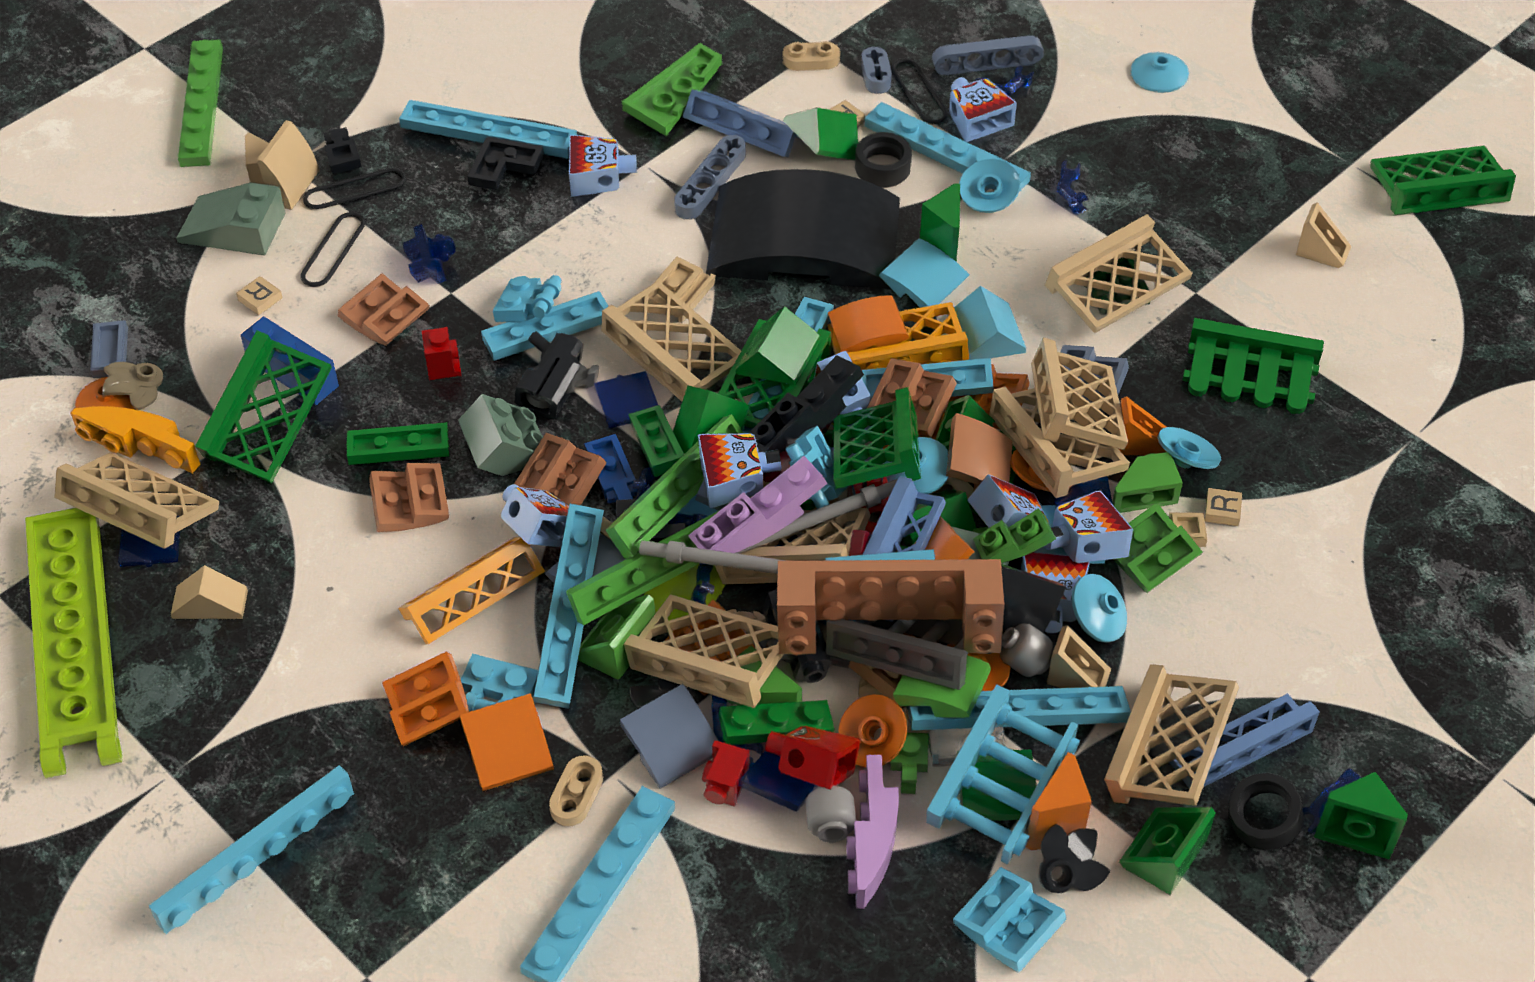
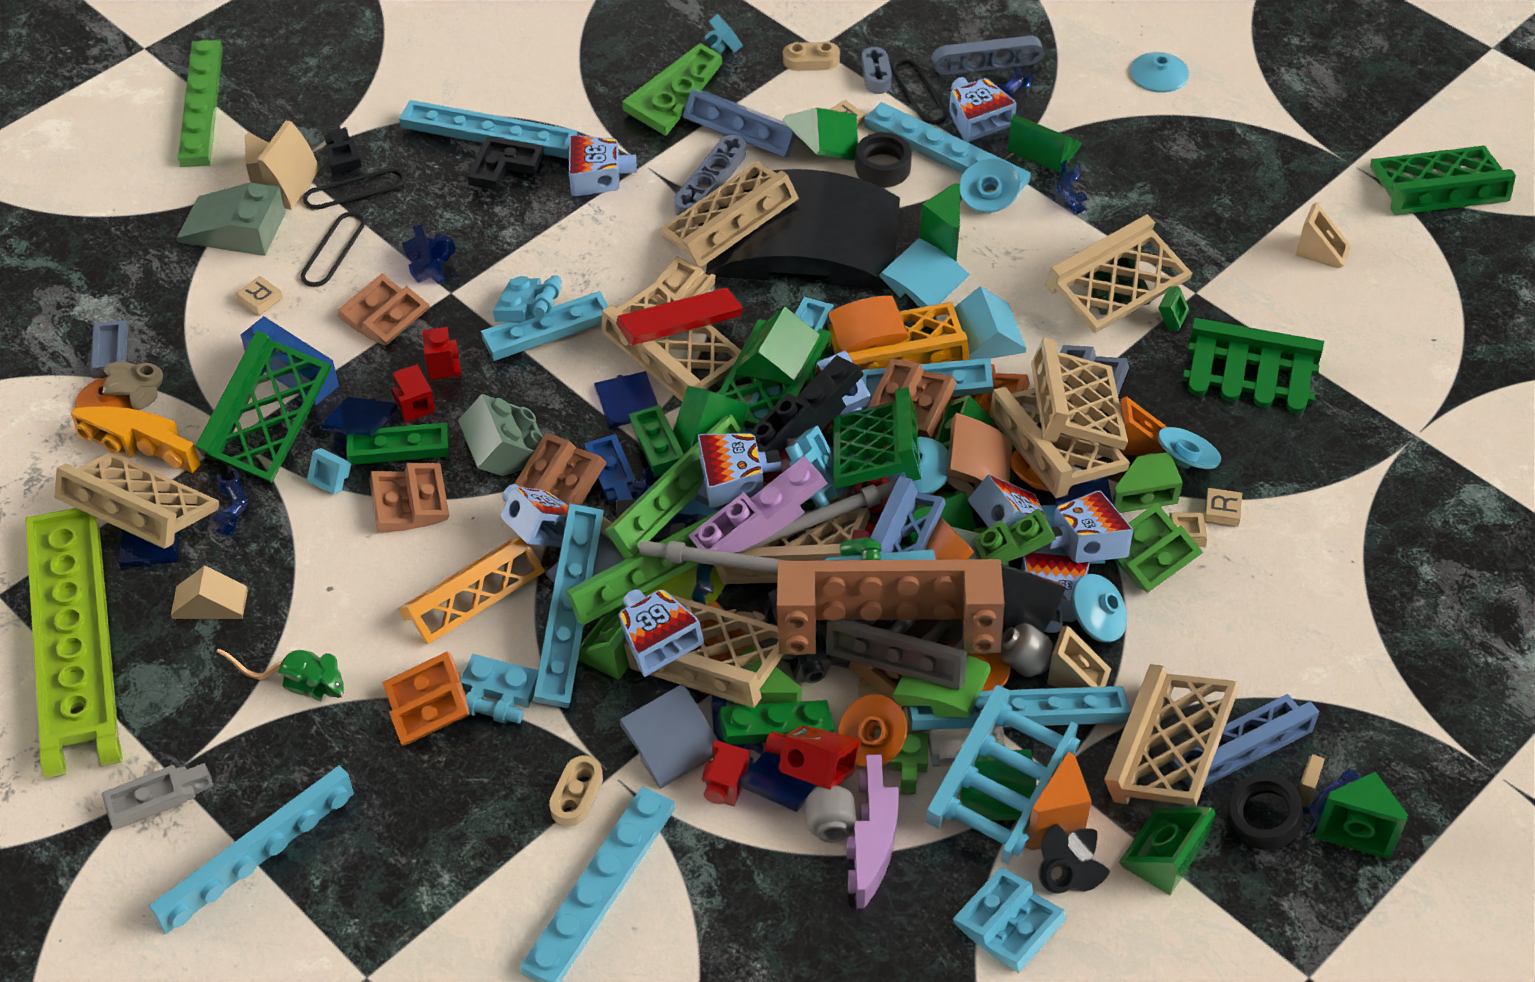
orange slope [460,693,554,791] -> none
black piece [514,331,599,419] -> none
none -> light grey hinge [101,763,213,830]
none -> clear blue arm [214,468,249,536]
none -> green animal [217,649,344,701]
none -> medium azure tile [307,448,351,494]
none -> clear blue piece [321,397,398,437]
none -> red brick [391,364,436,423]
none -> red tile [616,287,743,345]
none -> light blue torso [619,589,704,677]
none -> tan fence [659,161,799,268]
none -> medium azure tile [705,14,743,54]
none -> green arm [840,537,882,560]
none -> green slope [1007,114,1081,173]
none -> green tile [1158,286,1189,331]
none -> tan tile [1297,754,1325,808]

